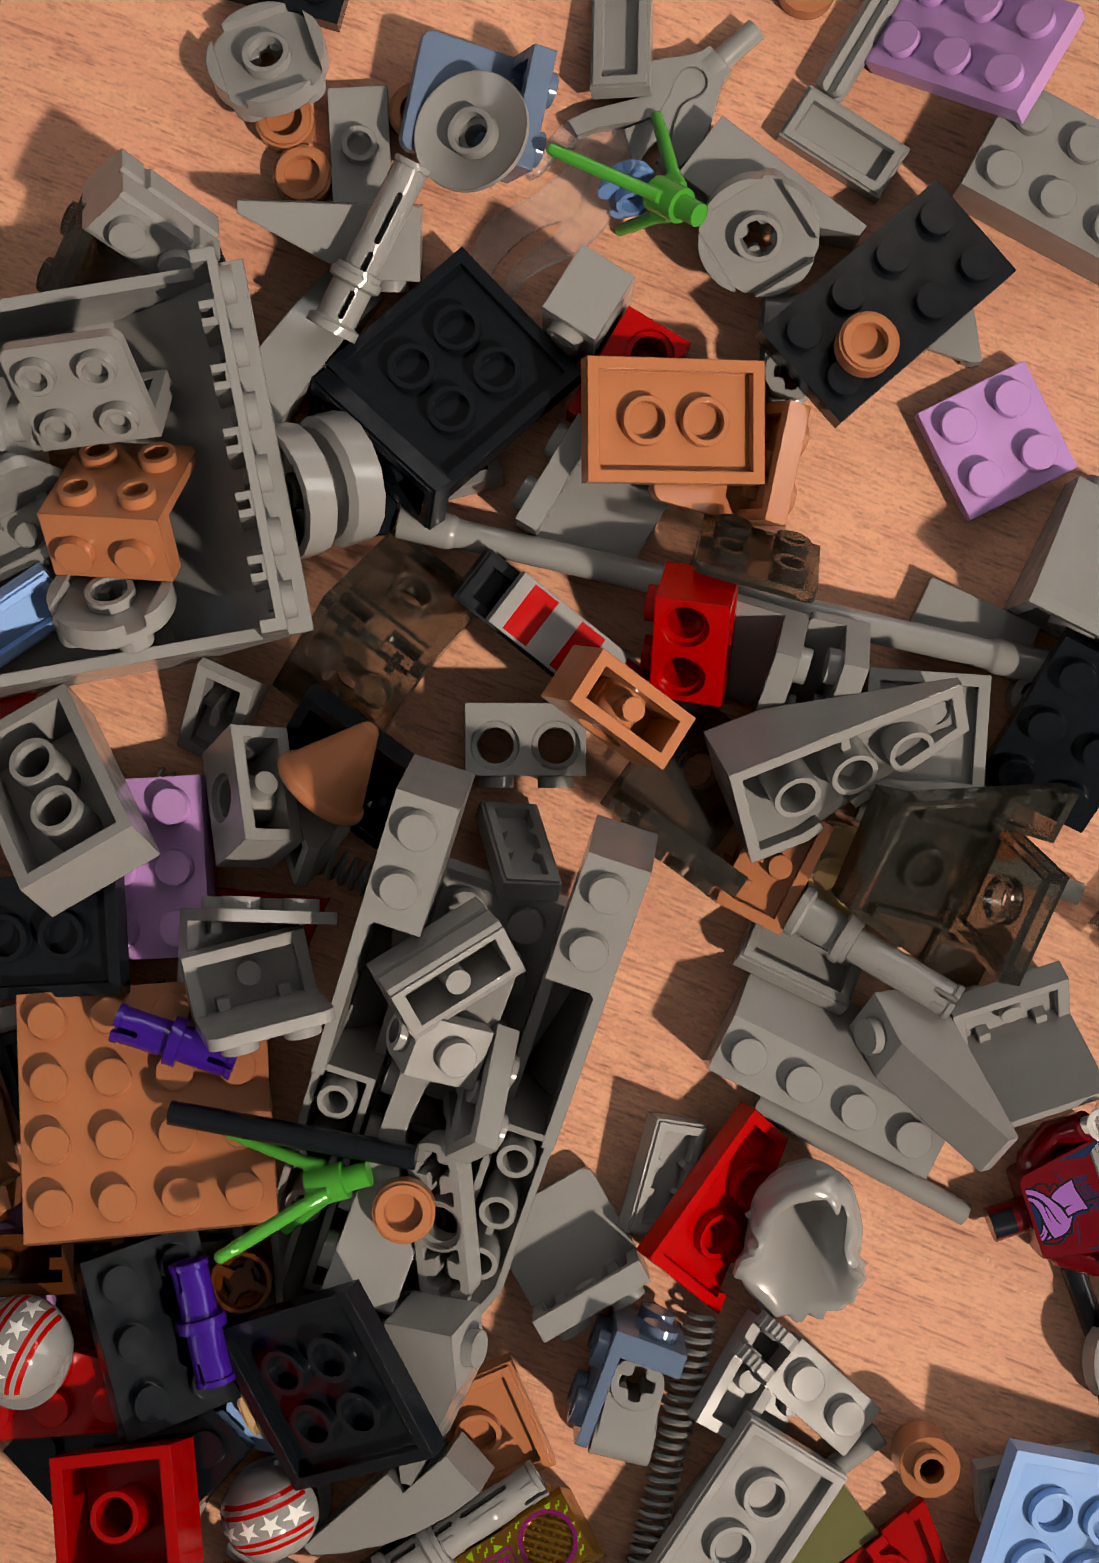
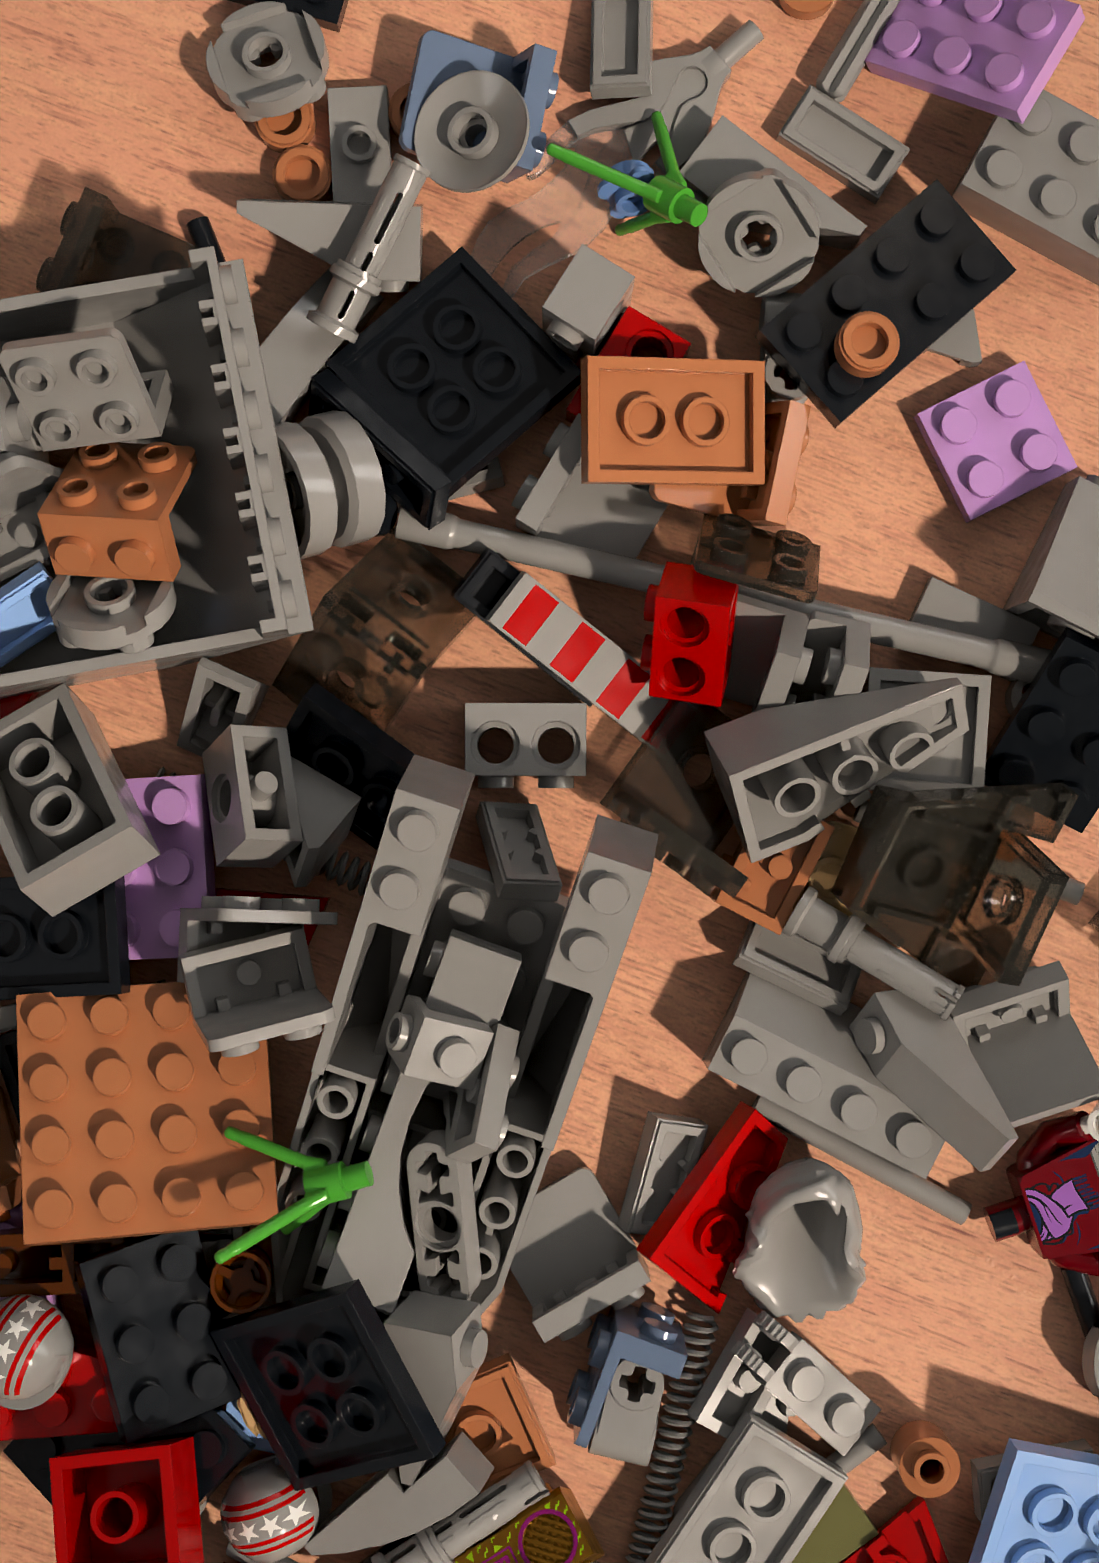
light grey brick [82,149,221,274] -> none
dark purple pin [108,1003,237,1080] -> none
black bar [167,1100,419,1170] -> none
dark purple pin [168,1255,236,1390] -> none
nougat hat [277,722,379,827] -> none
light grey brick [366,896,526,1040] -> none
nougat tile [372,1176,436,1244] -> none
nougat brick [541,645,696,770] -> none

